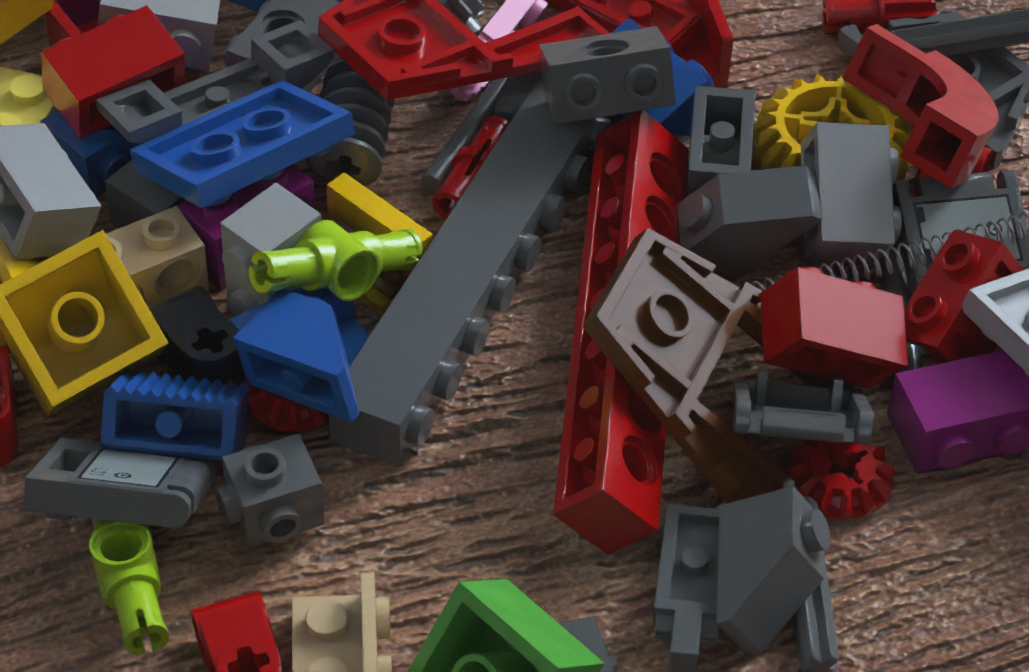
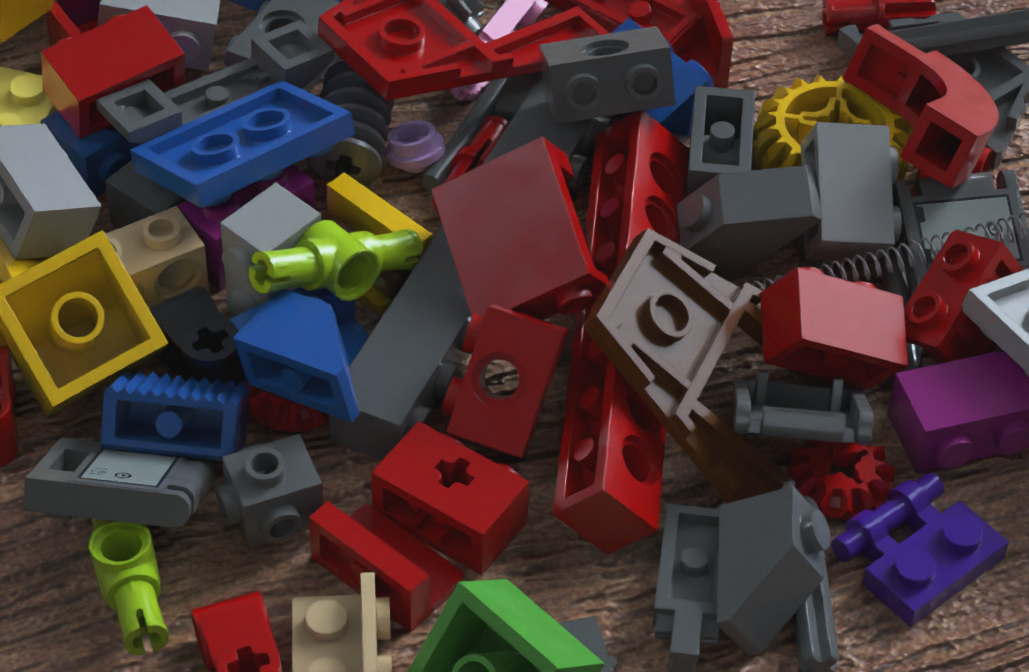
none -> red panel [309,501,463,632]
none -> red brick [371,421,529,576]
none -> lavender plate [385,120,445,173]
none -> red panel [431,136,608,320]
none -> red brick [441,304,569,458]
none -> dark purple plate [831,472,1009,627]

